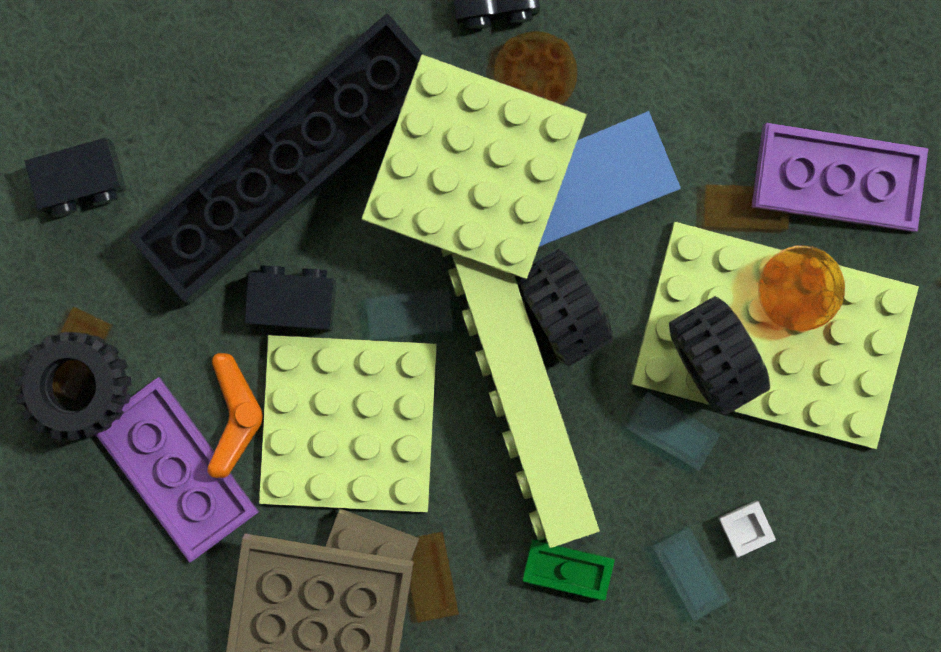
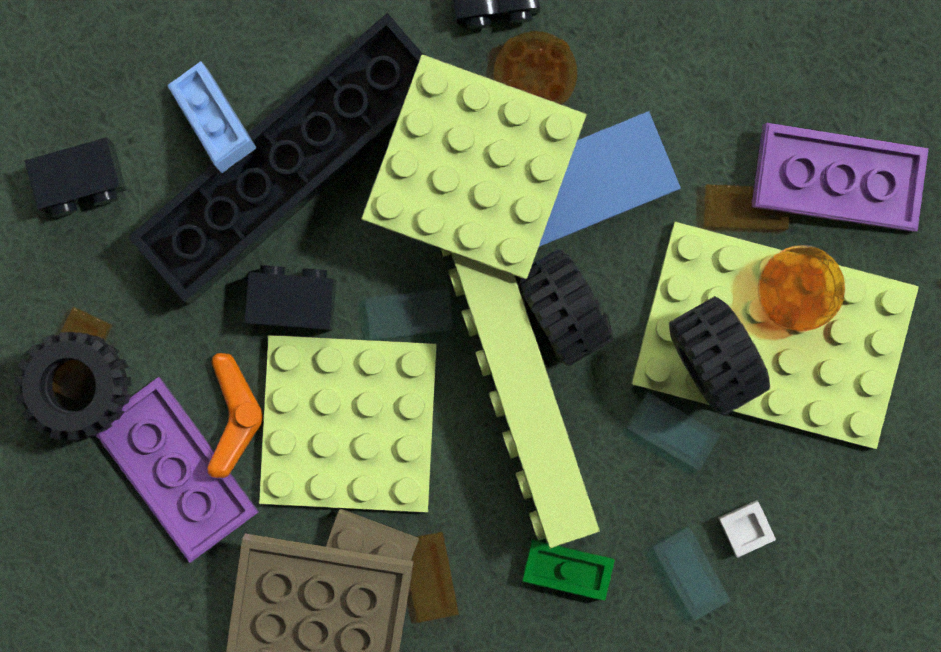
none -> light blue tile [167,61,257,173]

